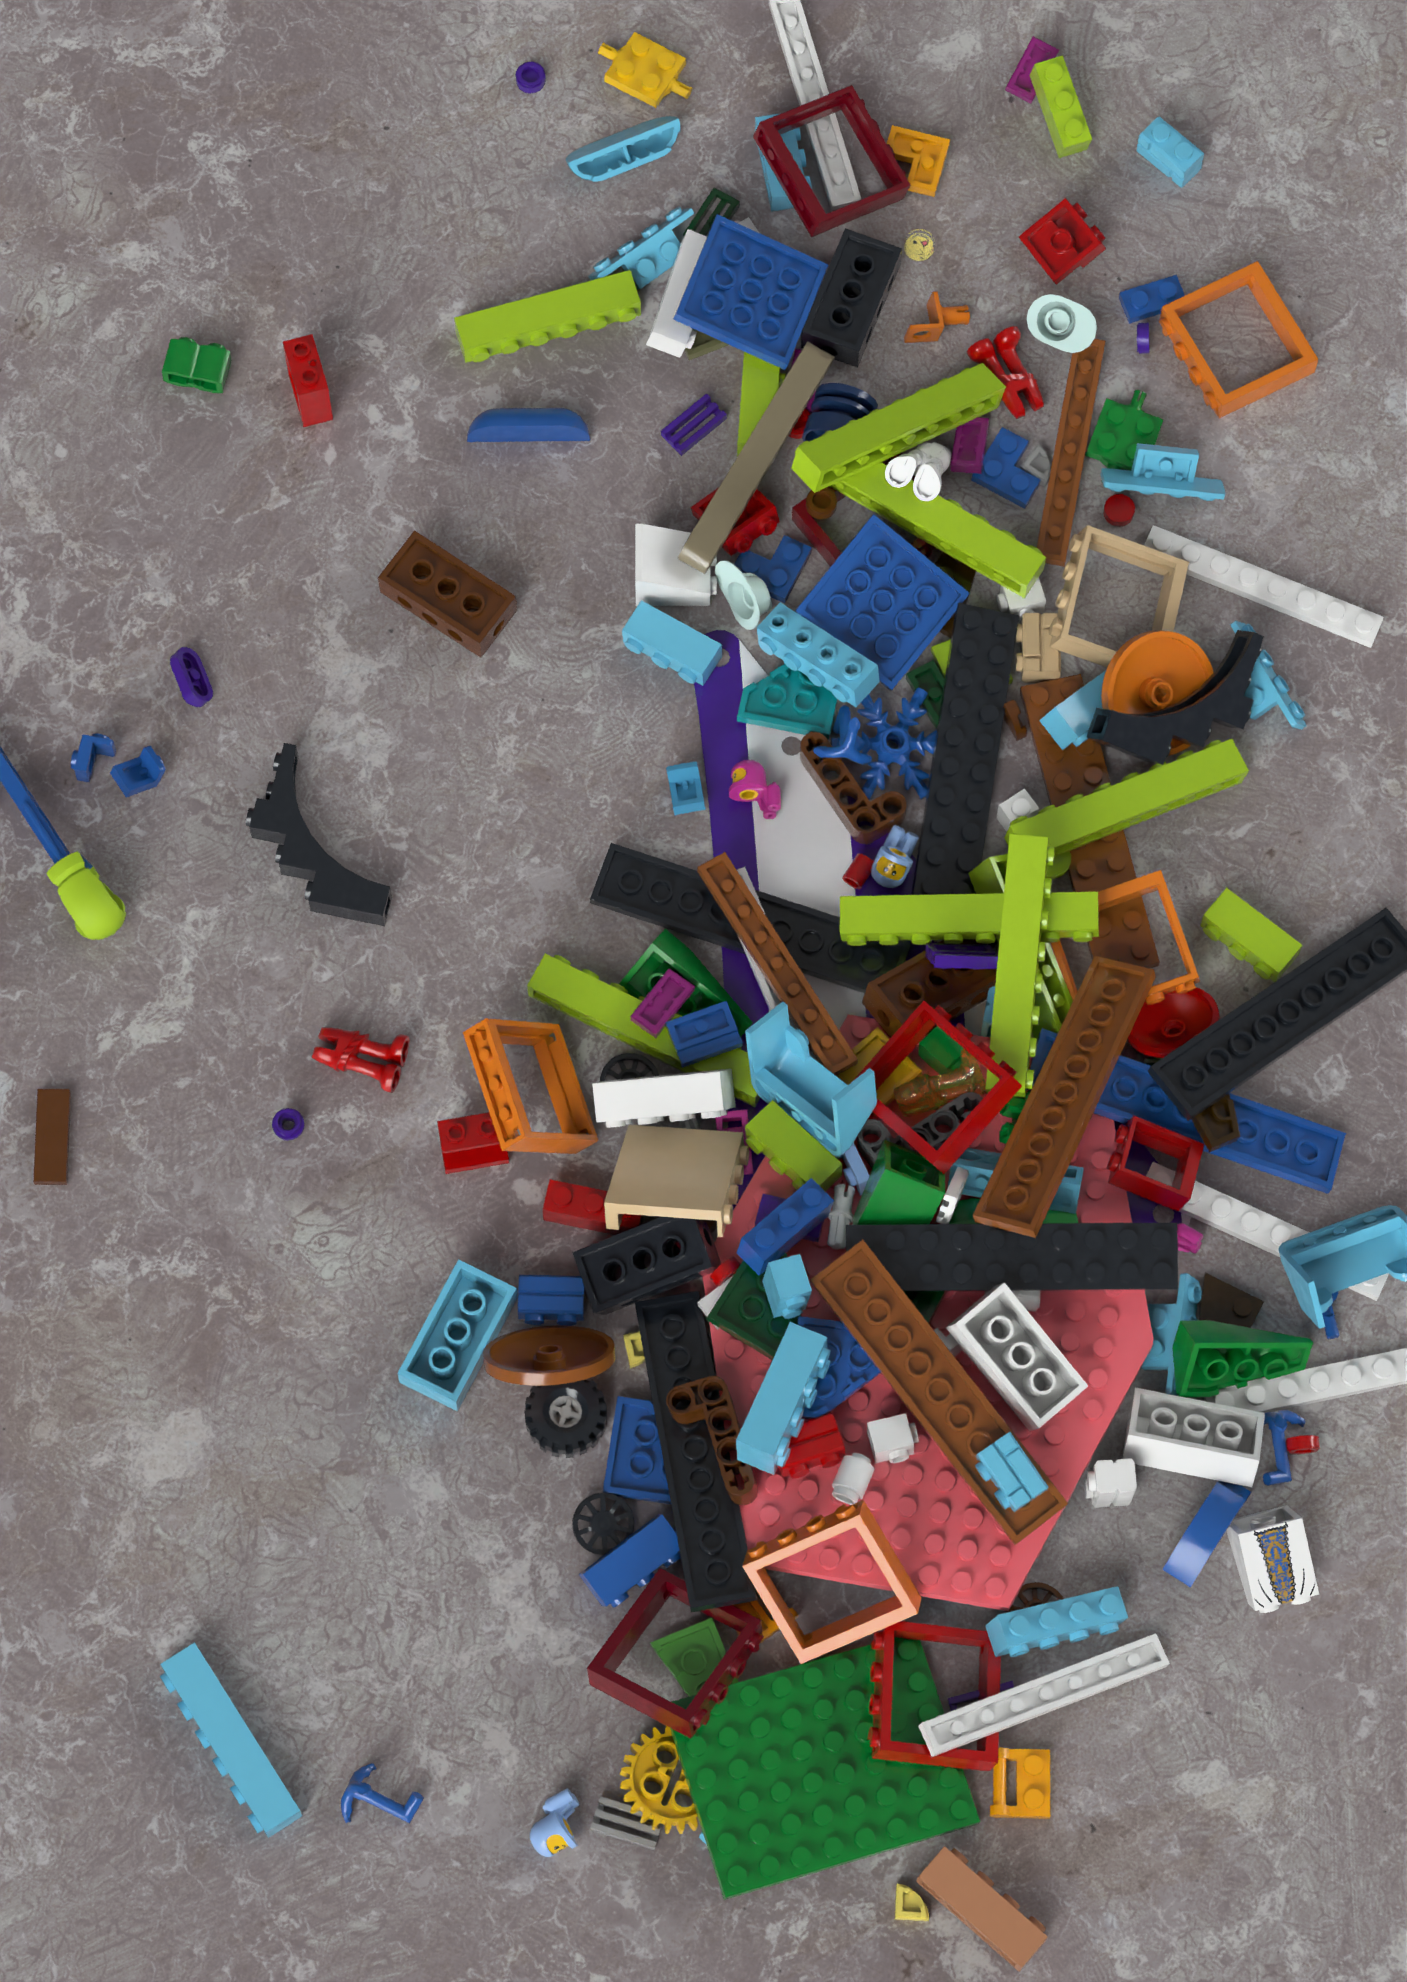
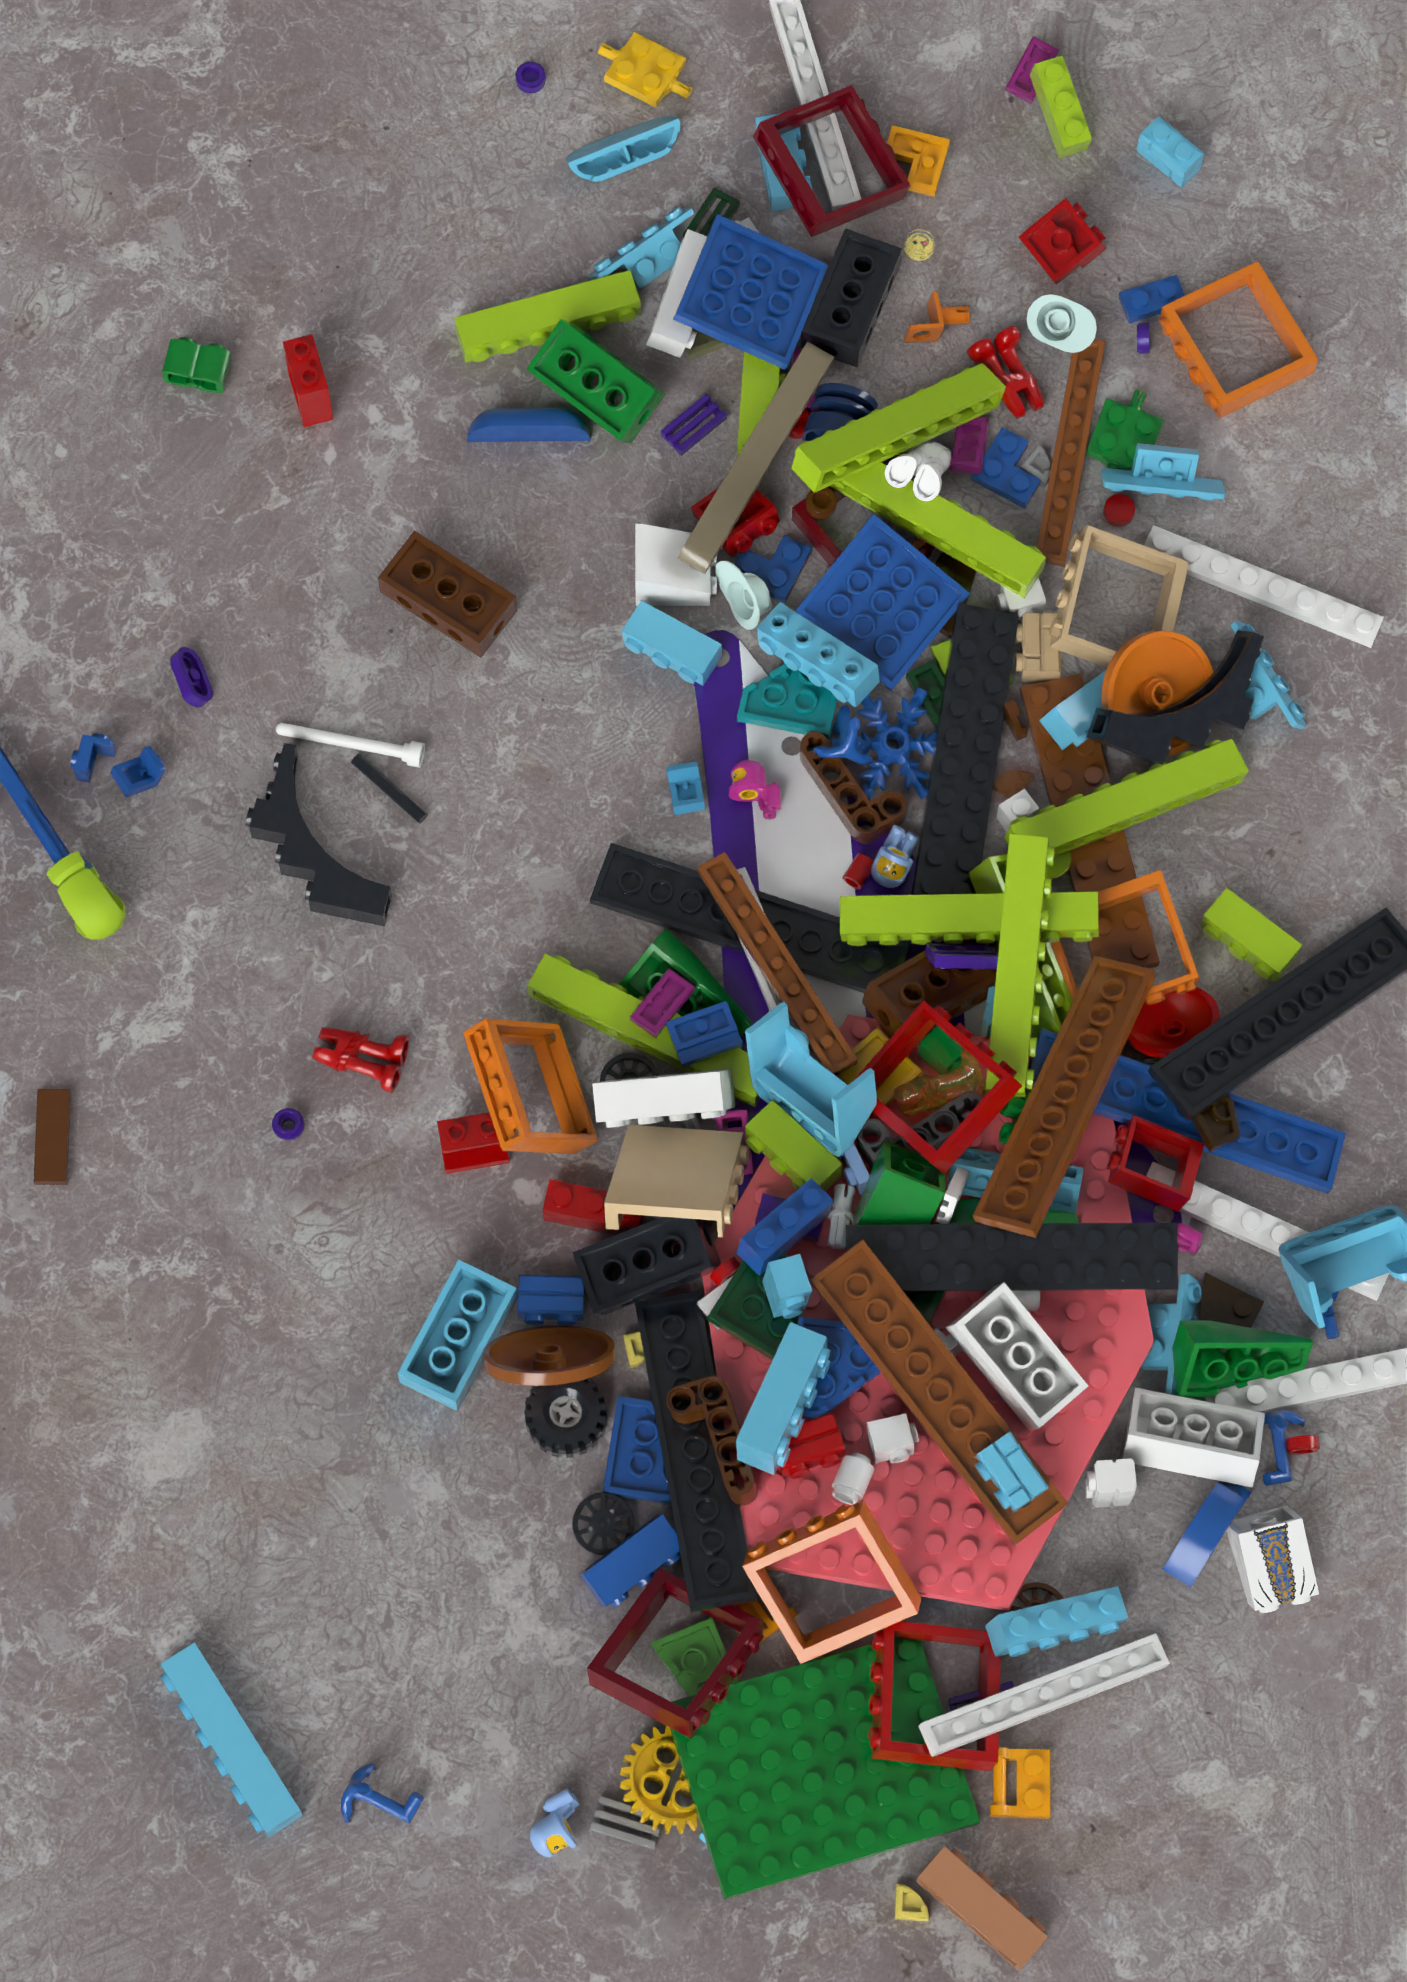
none -> white piece [276,723,425,768]
none -> black bar [351,754,428,824]
none -> green brick [526,319,666,443]
none -> clear orange tile [993,771,1034,799]

